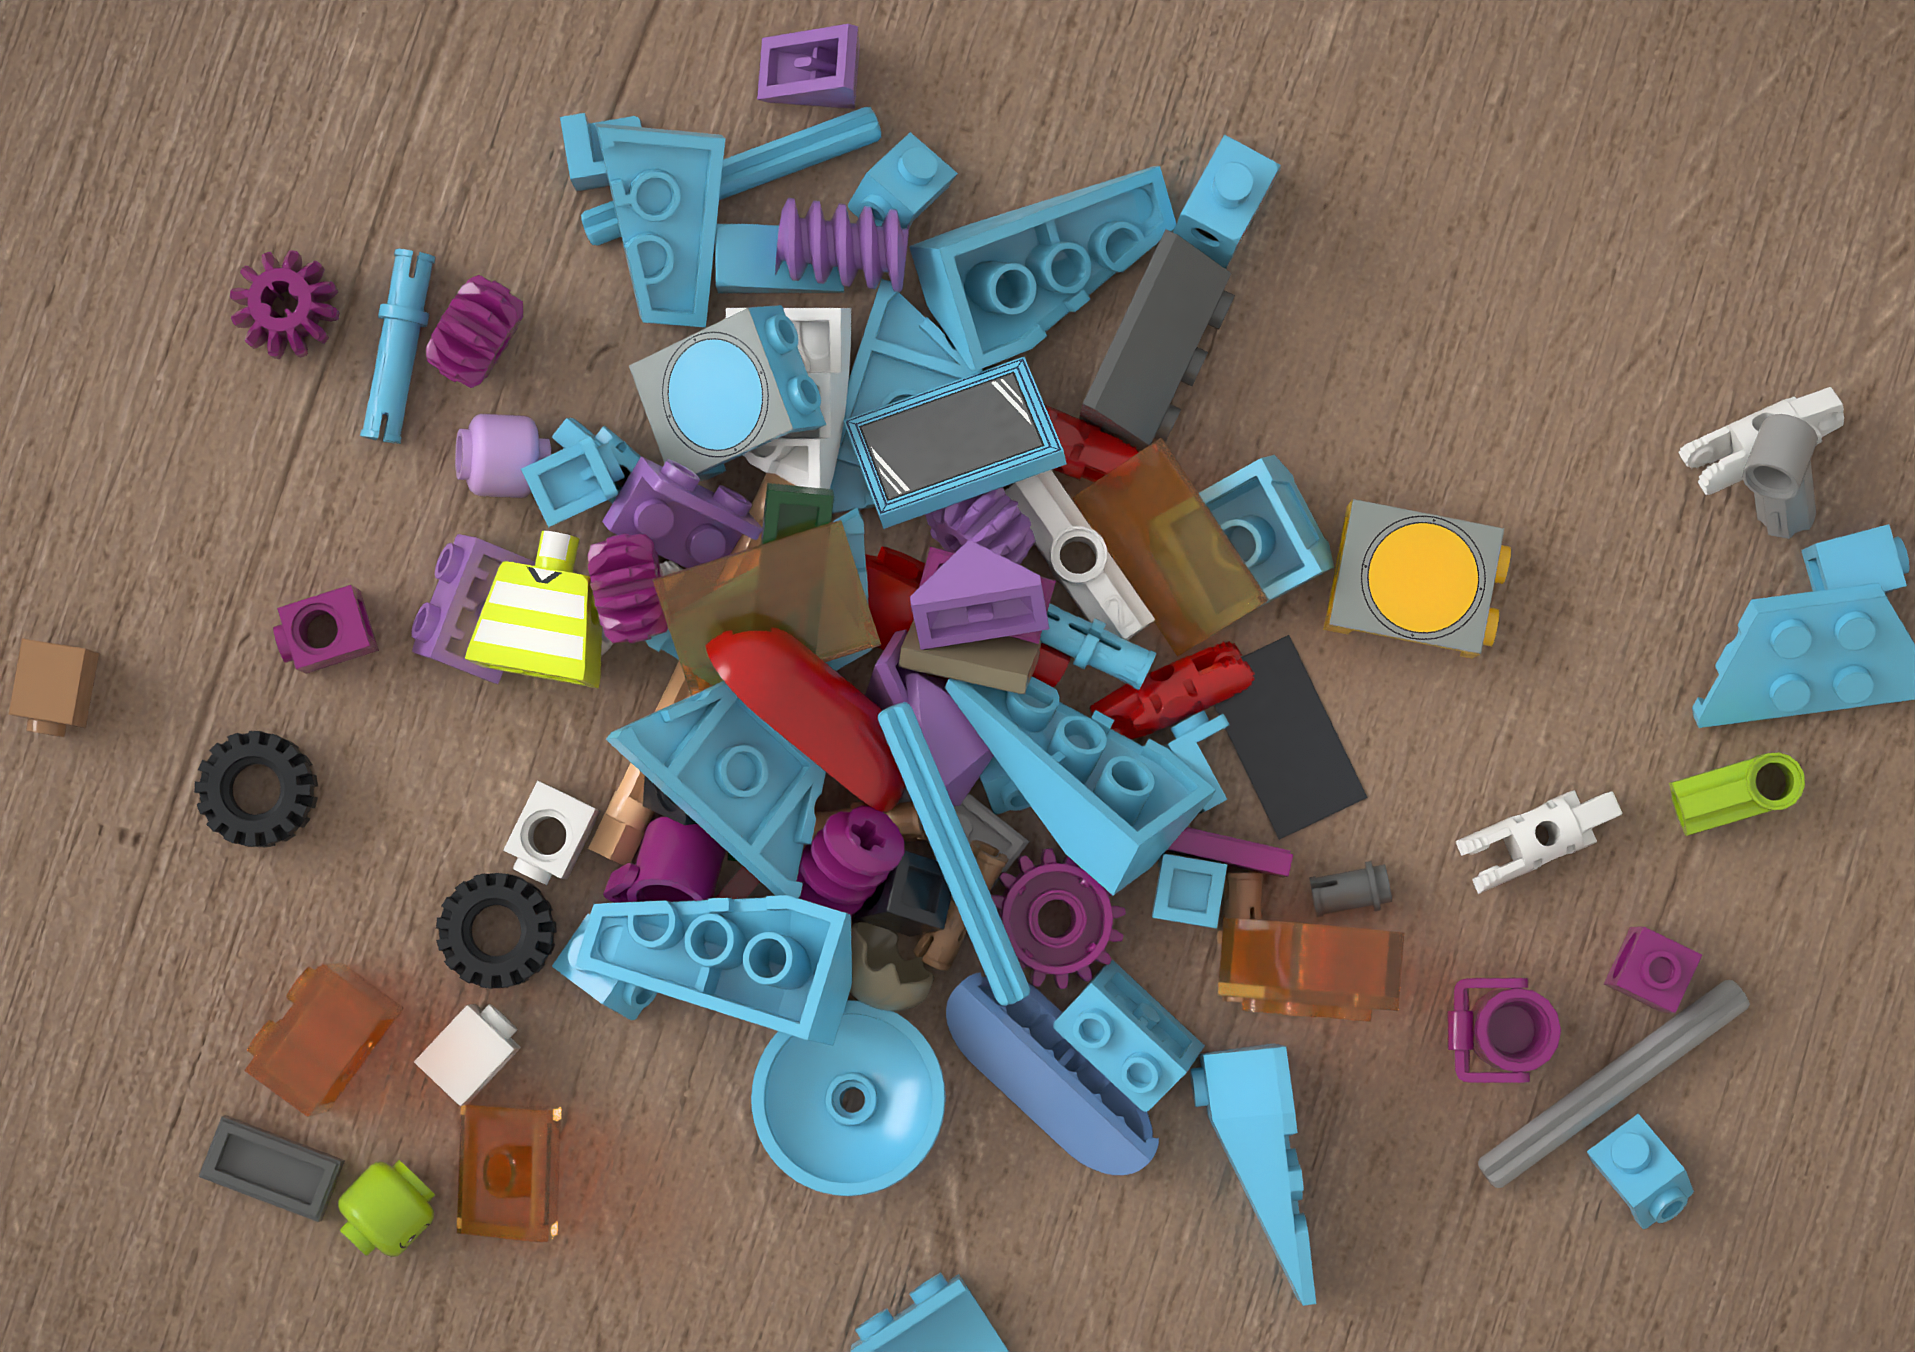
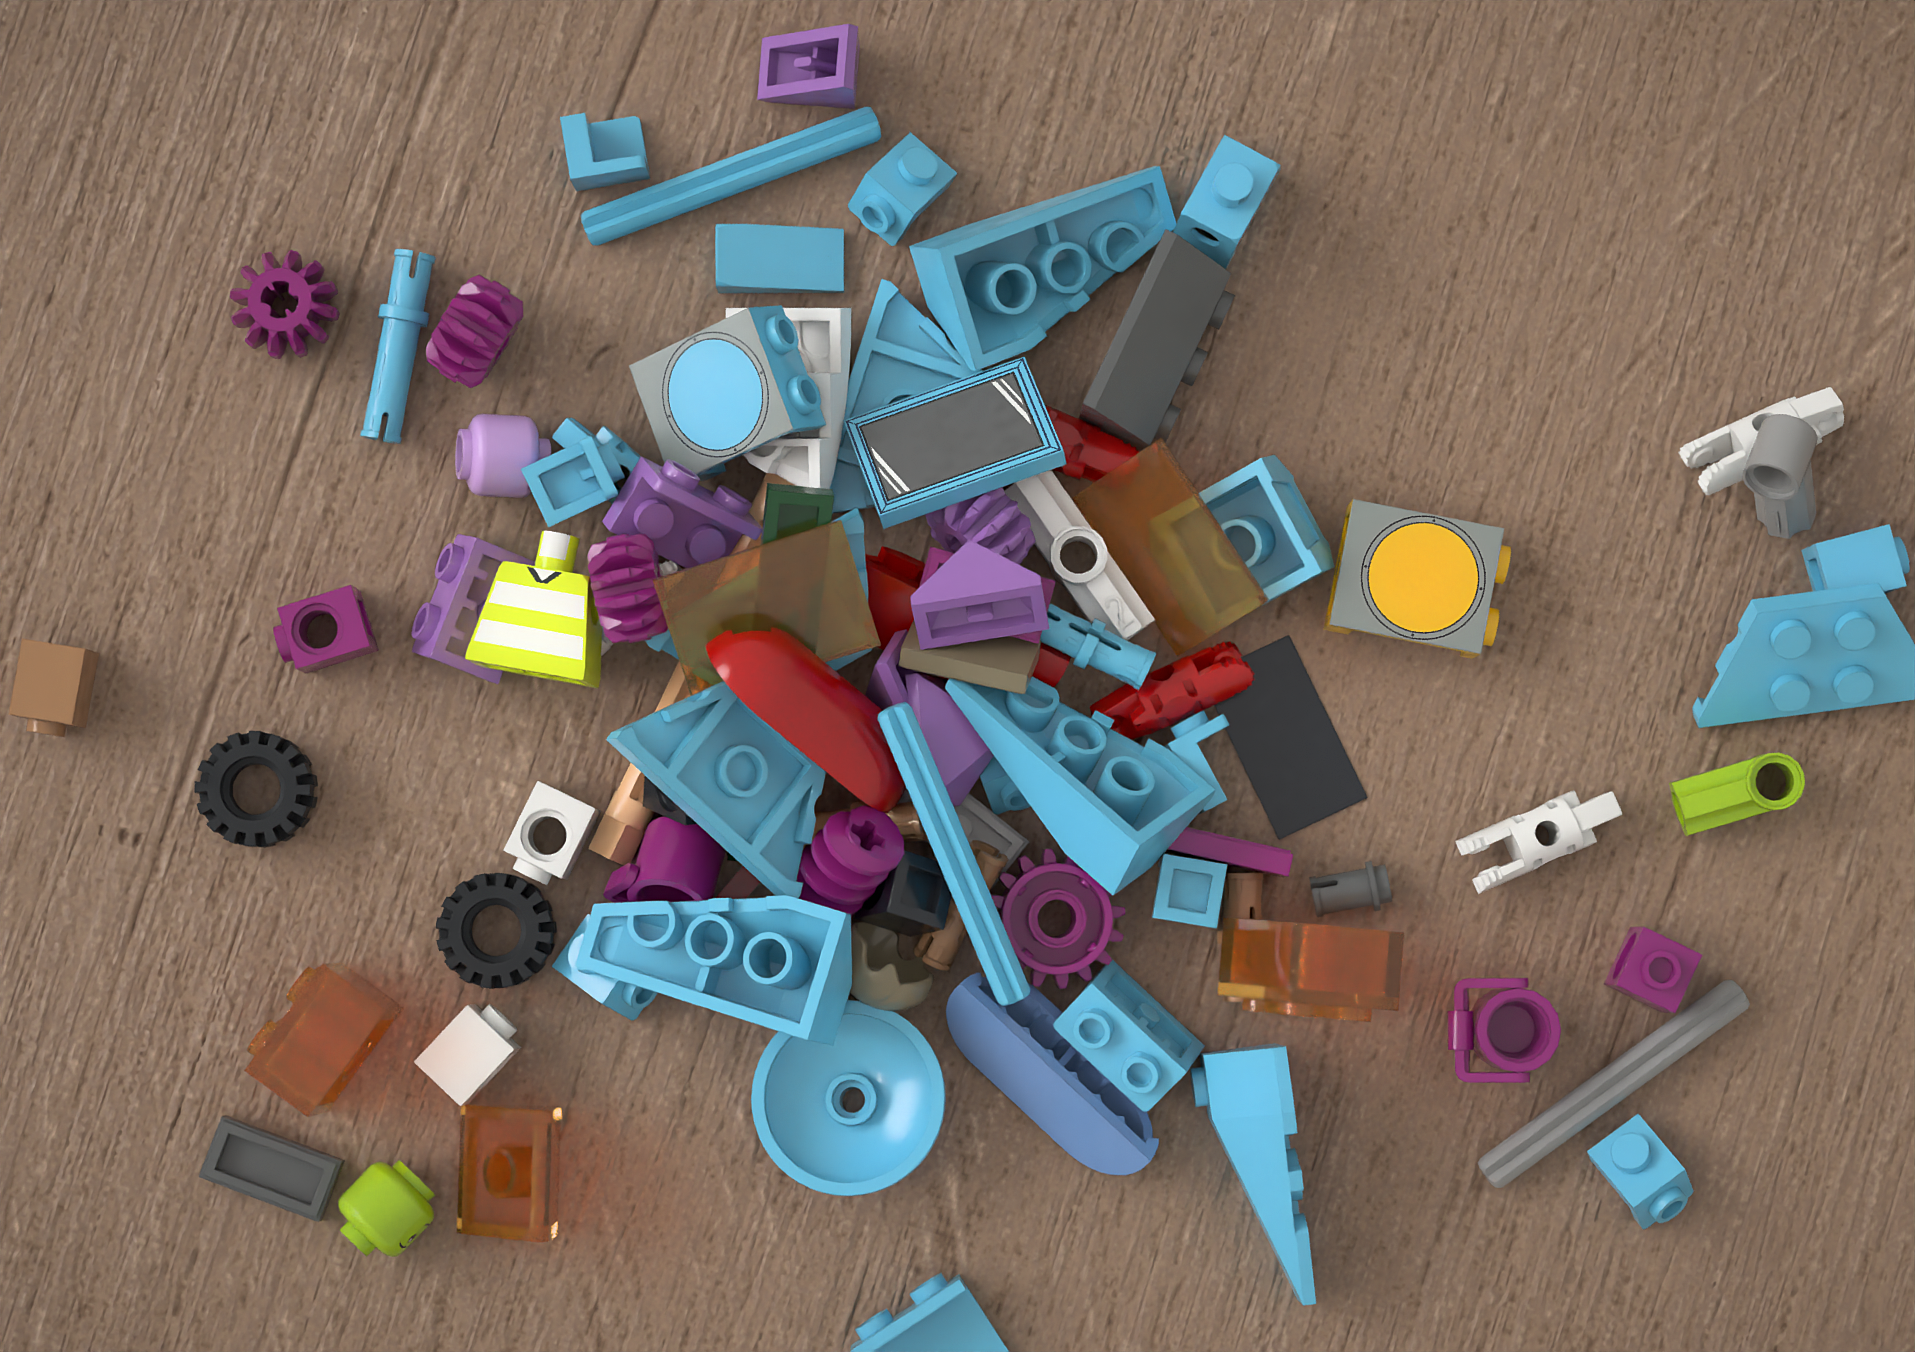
medium azure wing [595,123,725,328] -> none
medium lavender piece [775,198,910,292] -> none

